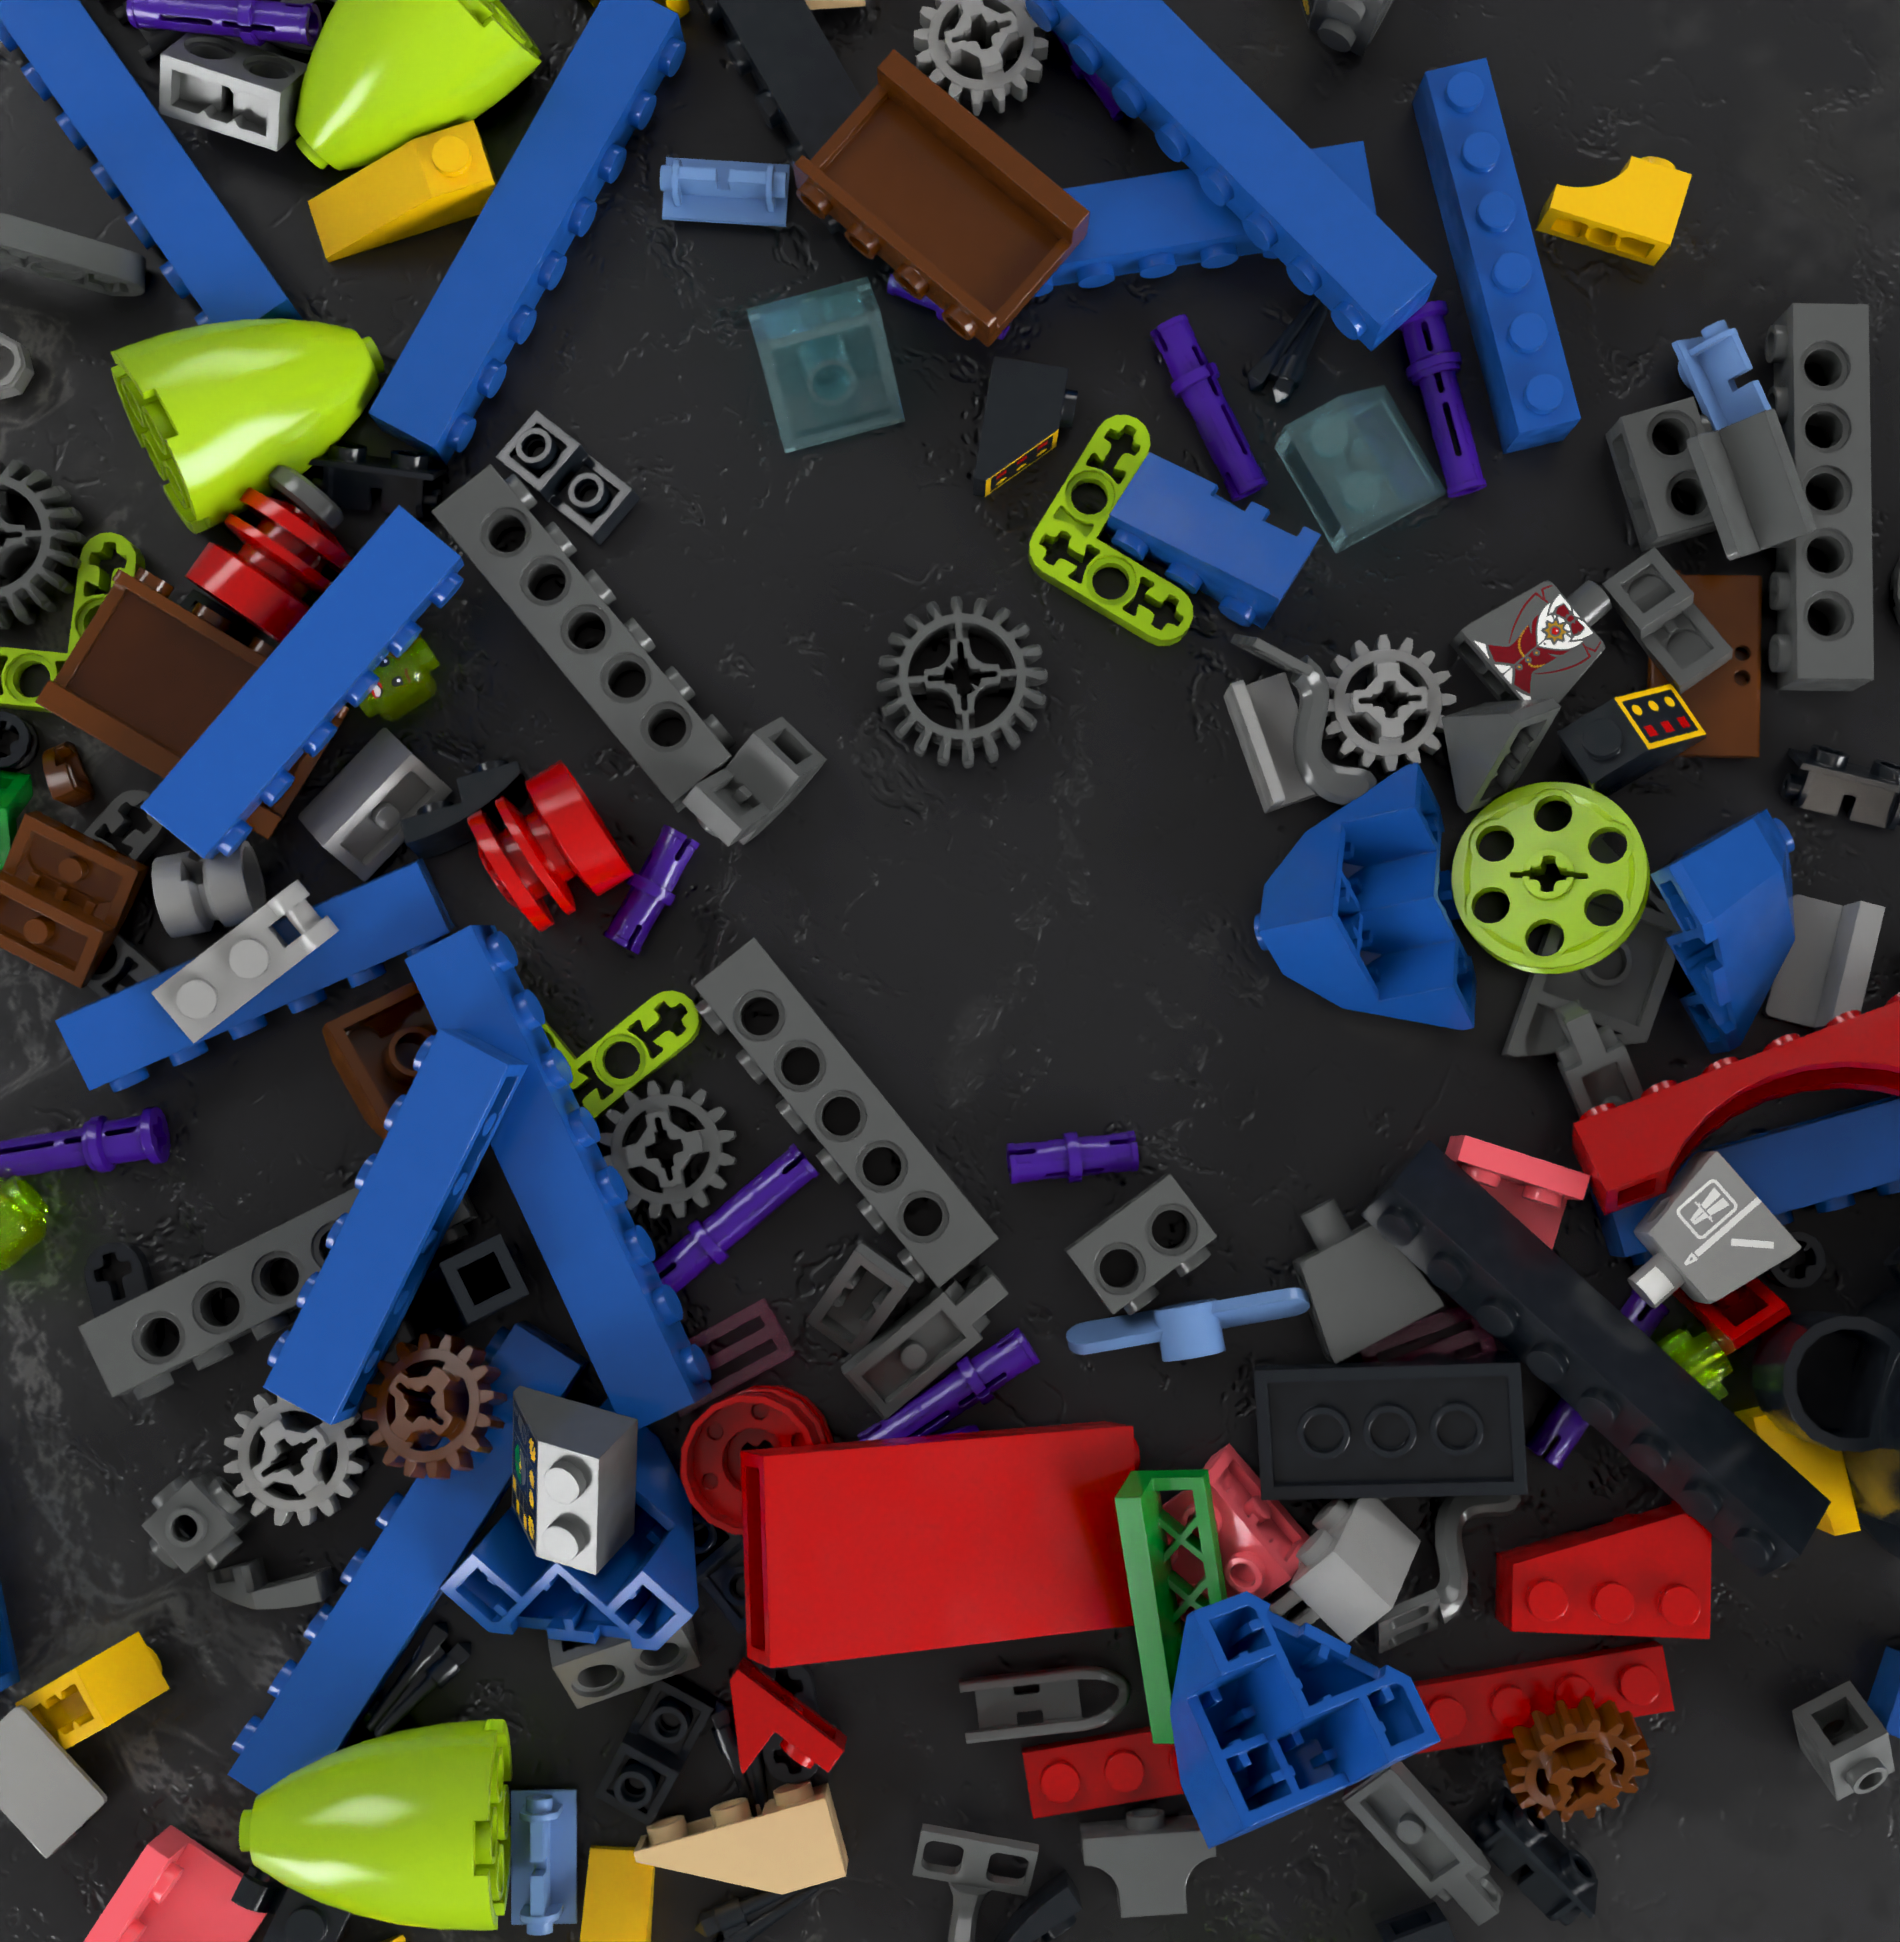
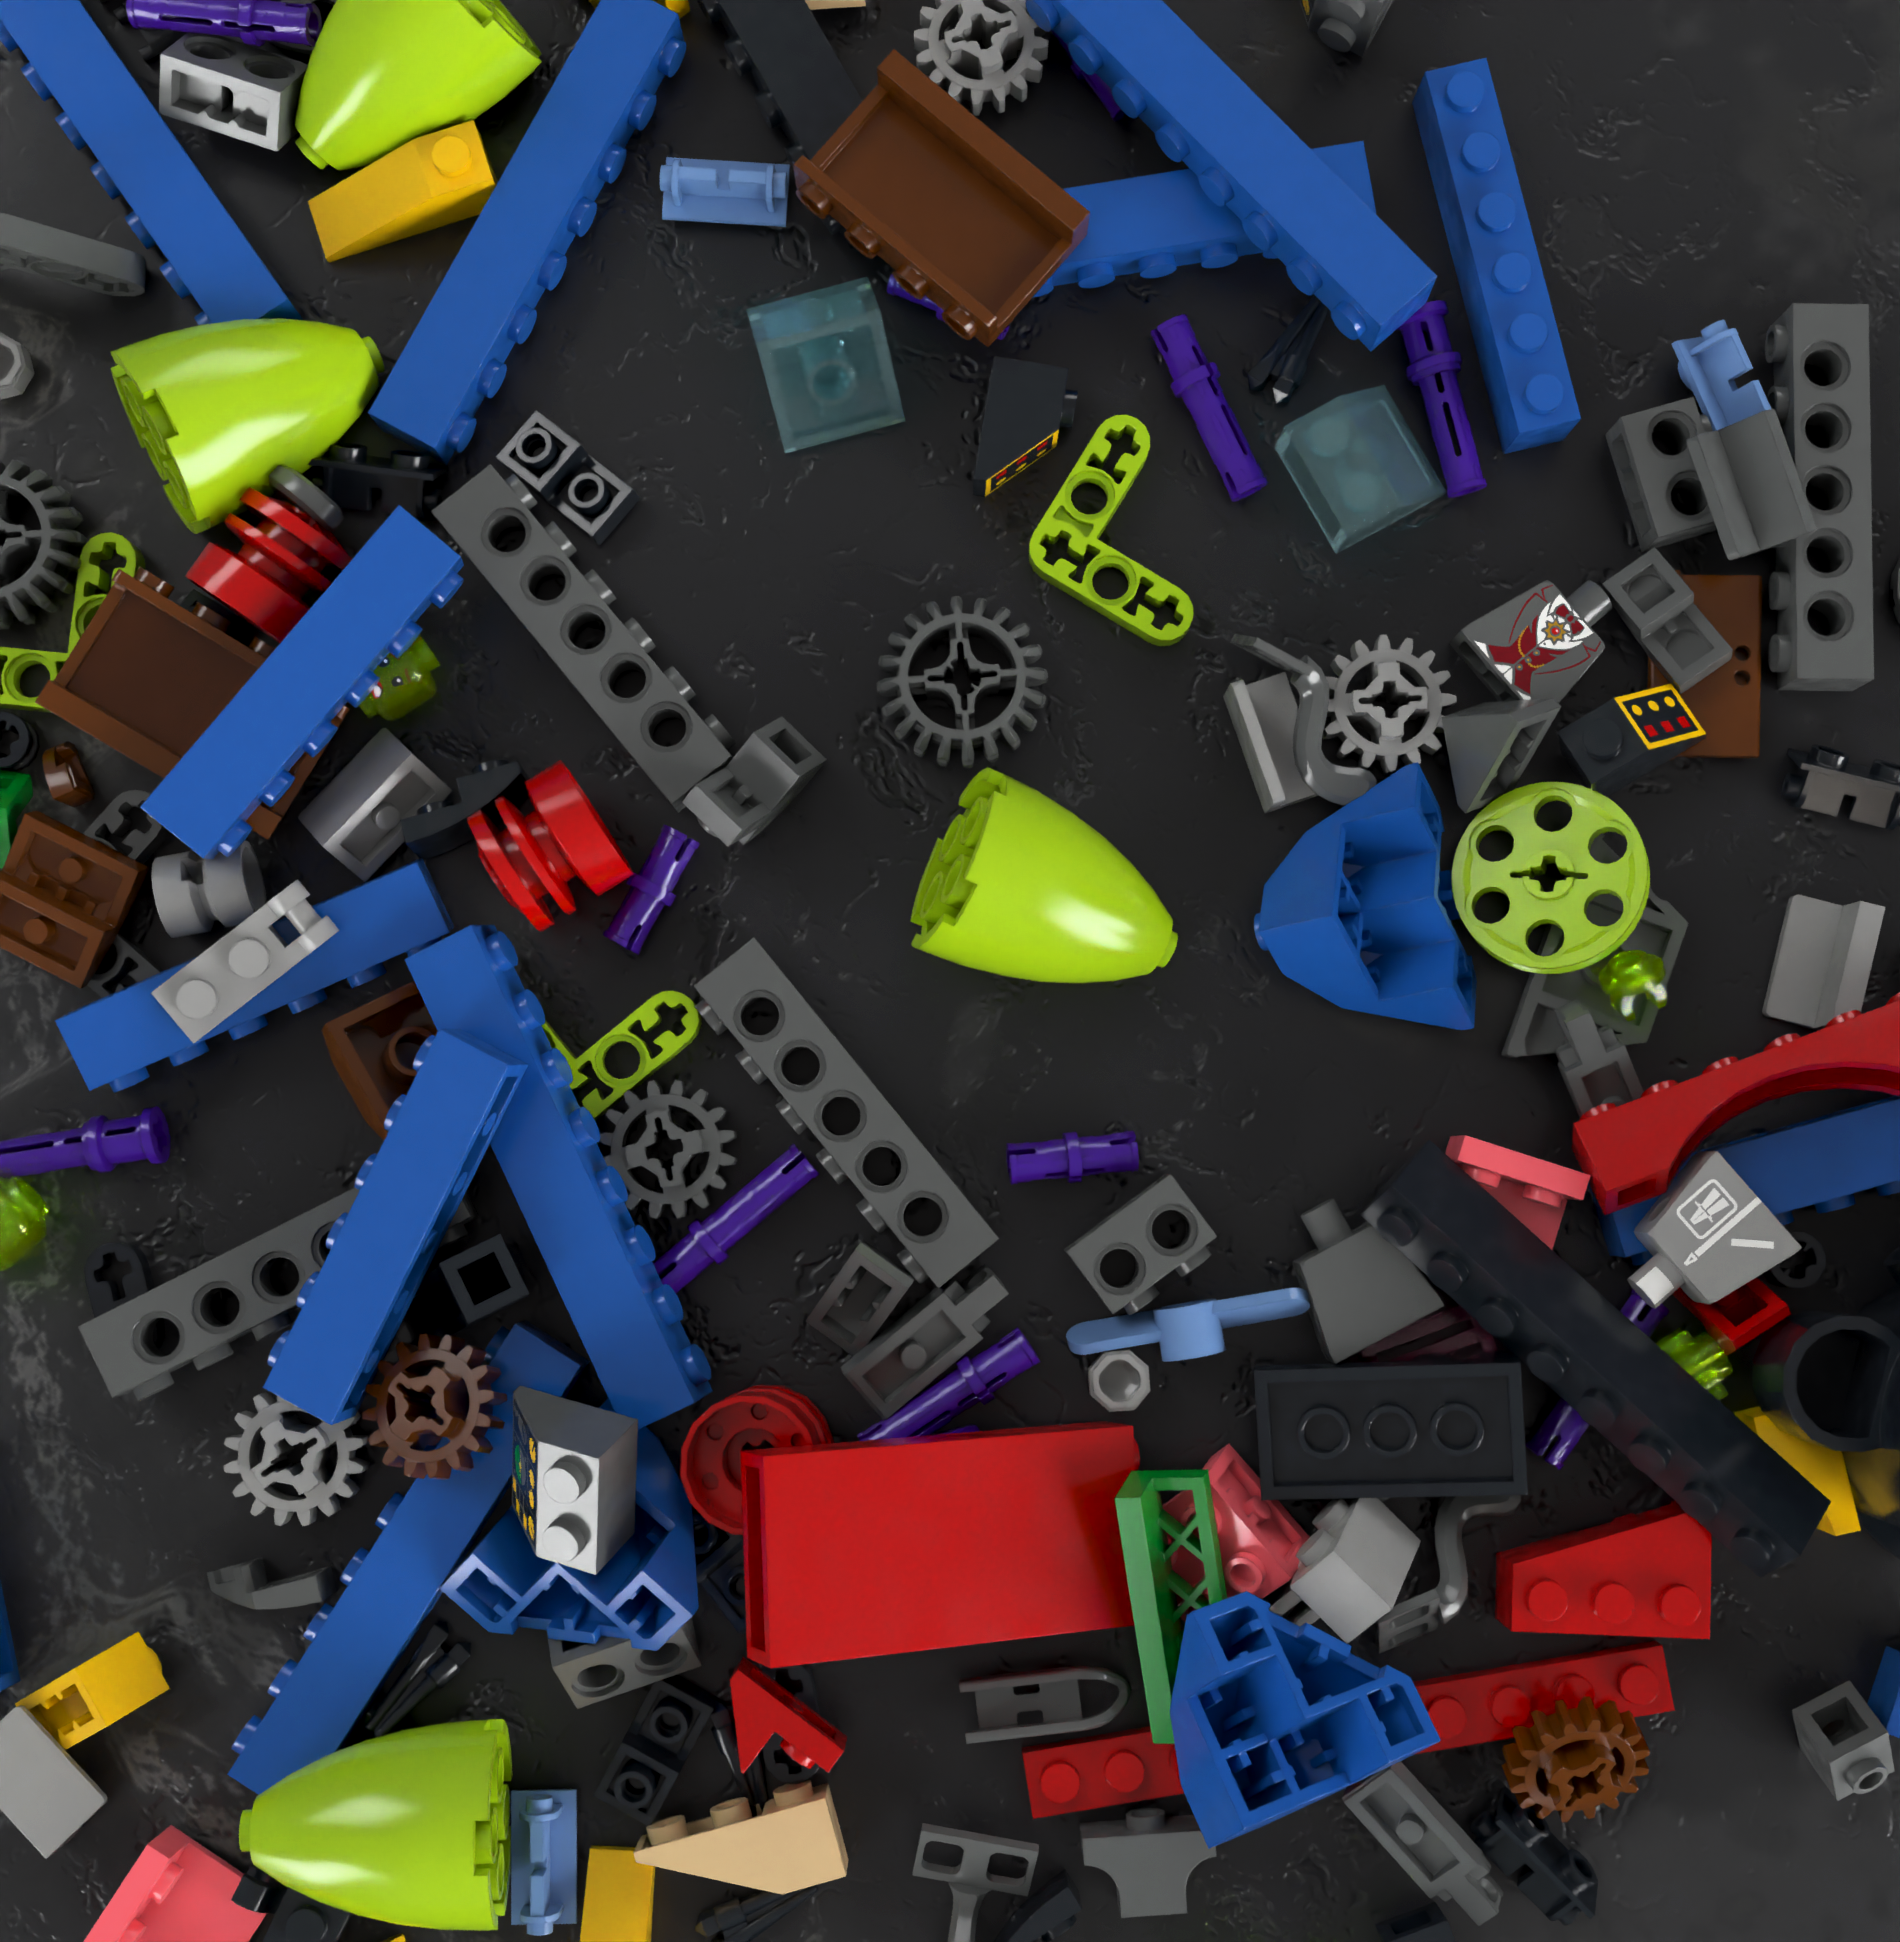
dark grey brick [141,1471,255,1574] -> none
clear pink tile [678,1297,796,1417] -> none
blue wedge [1105,452,1322,630] -> none
yellow arch [1536,156,1692,266] -> none
blue brick [1650,808,1795,1054] -> none
none -> lime cylinder [910,768,1178,983]
none -> light grey tile [1088,1348,1150,1412]
none -> clear neon green plate [1598,950,1667,1022]

